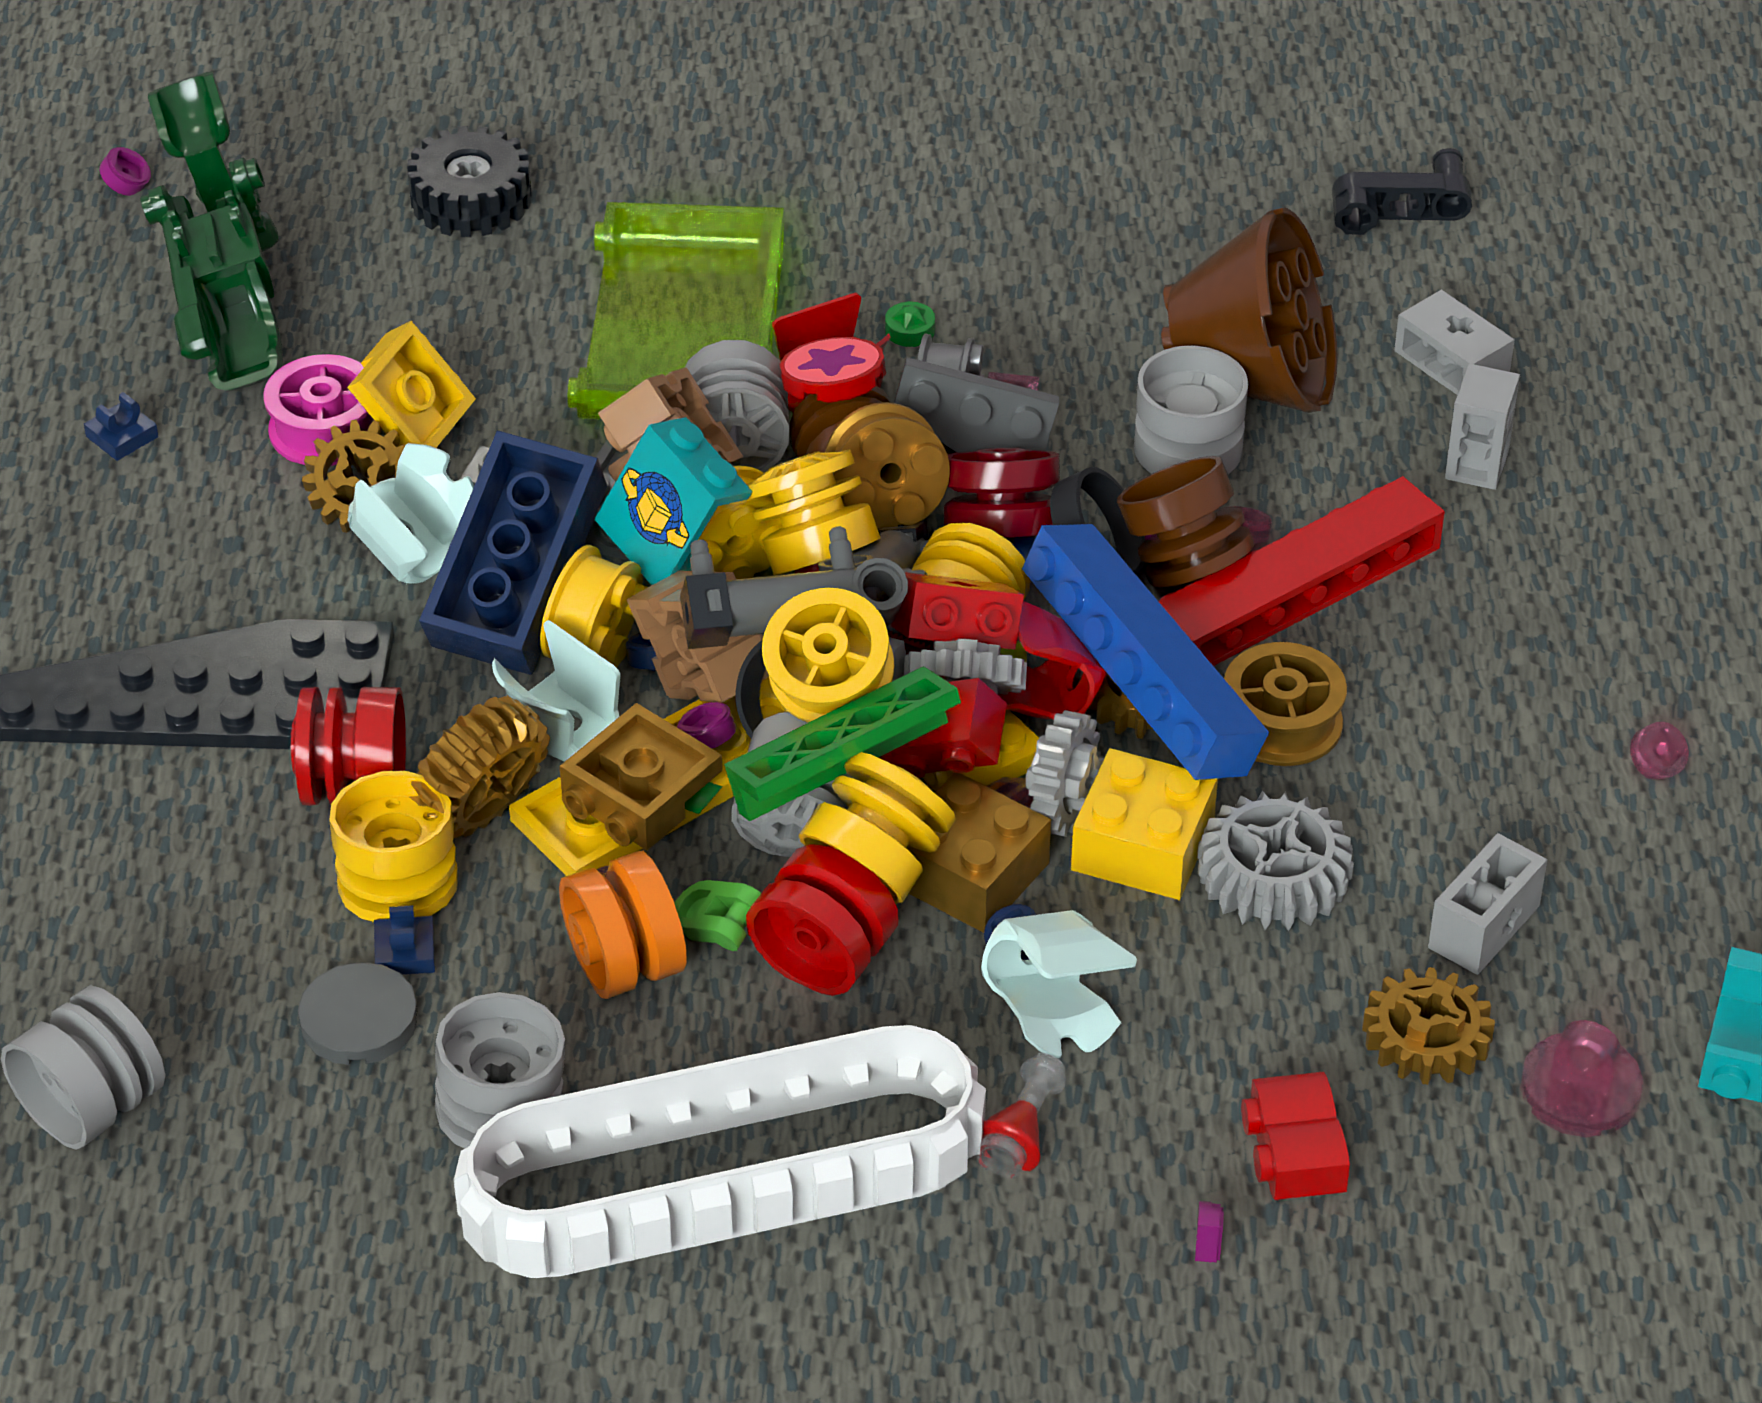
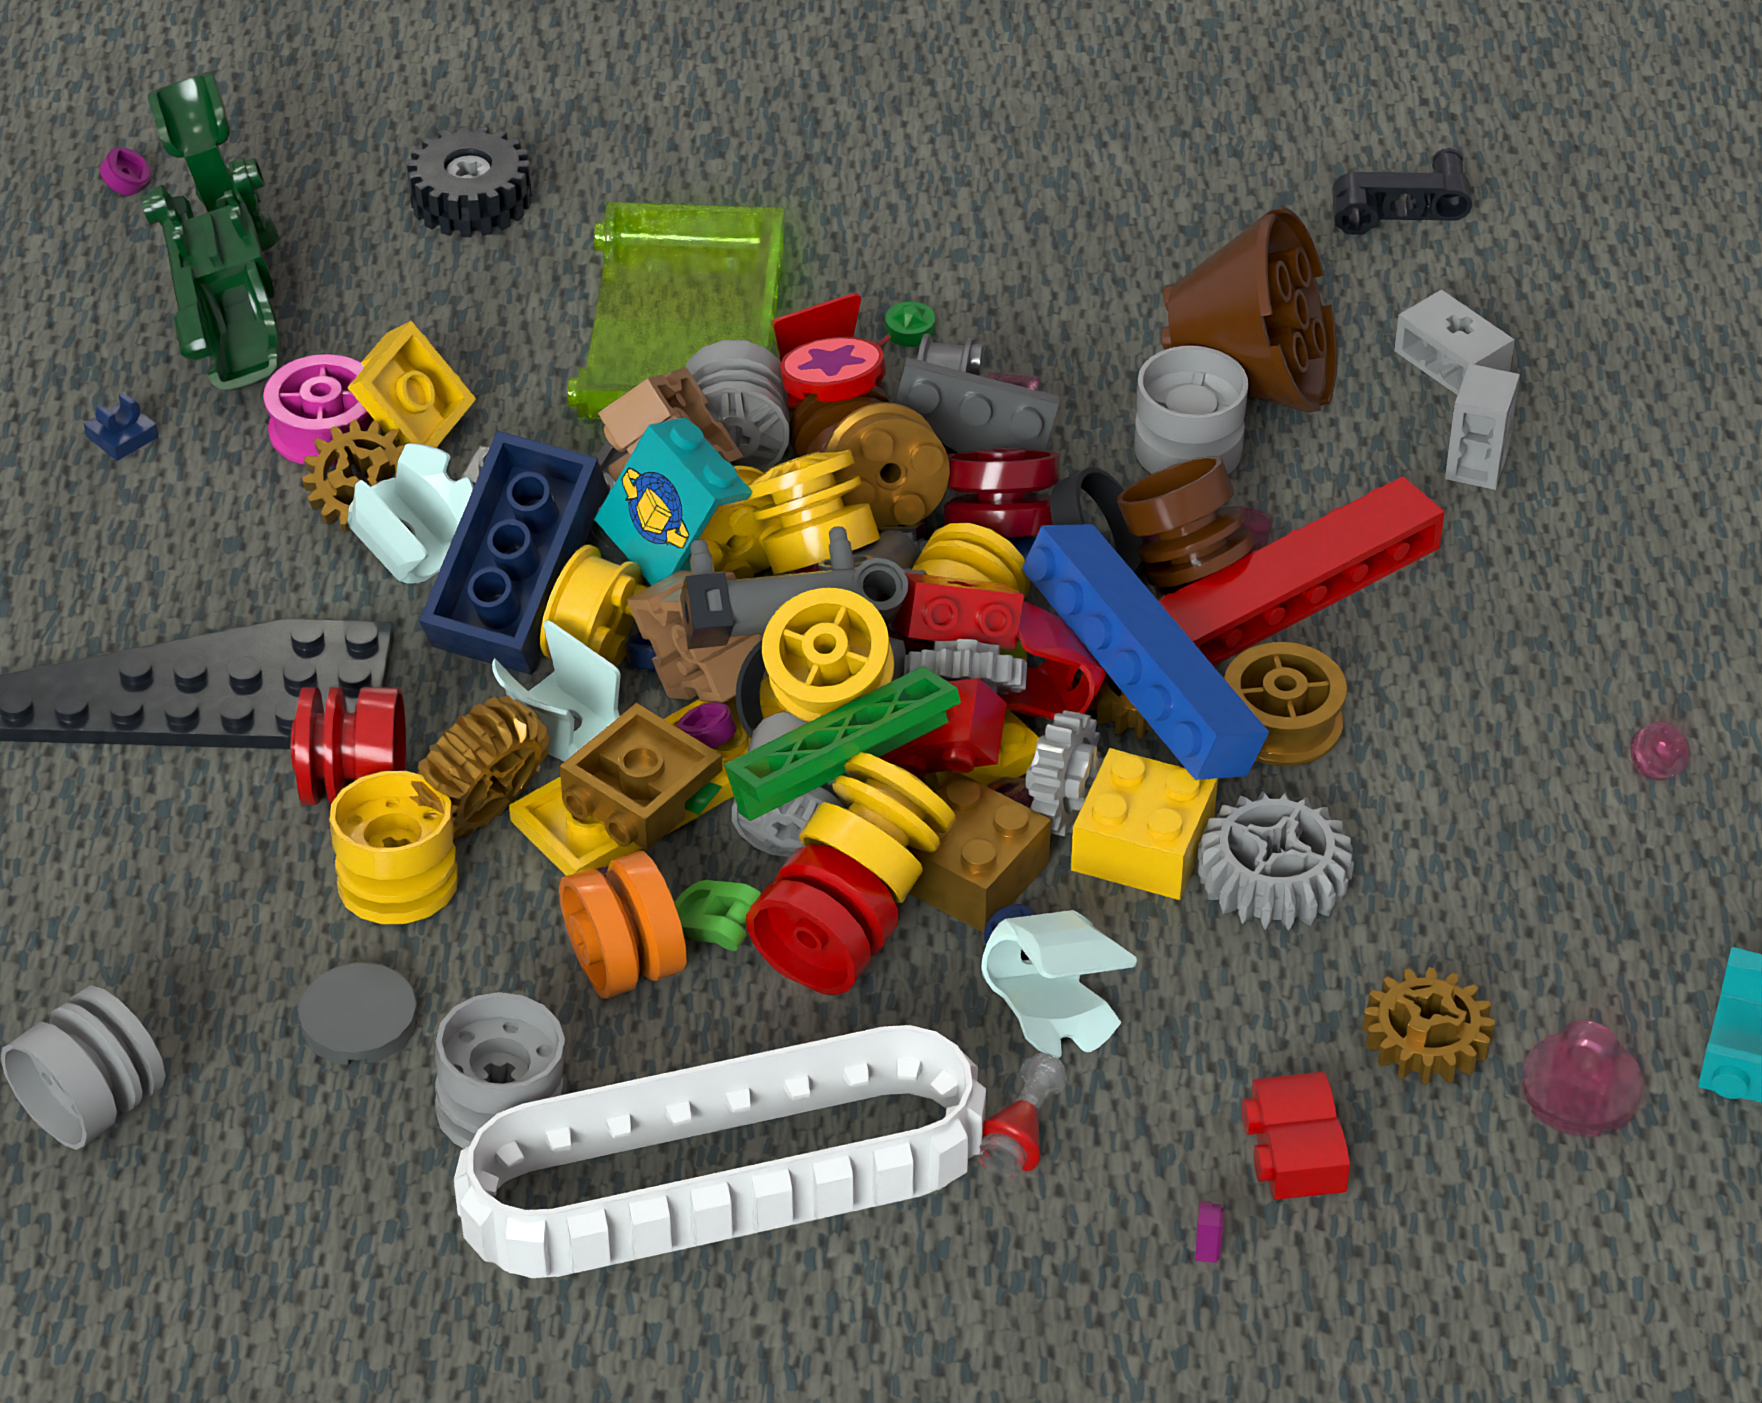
dark blue tile [374,905,435,975] -> none
light grey brick [1428,833,1548,975] -> none

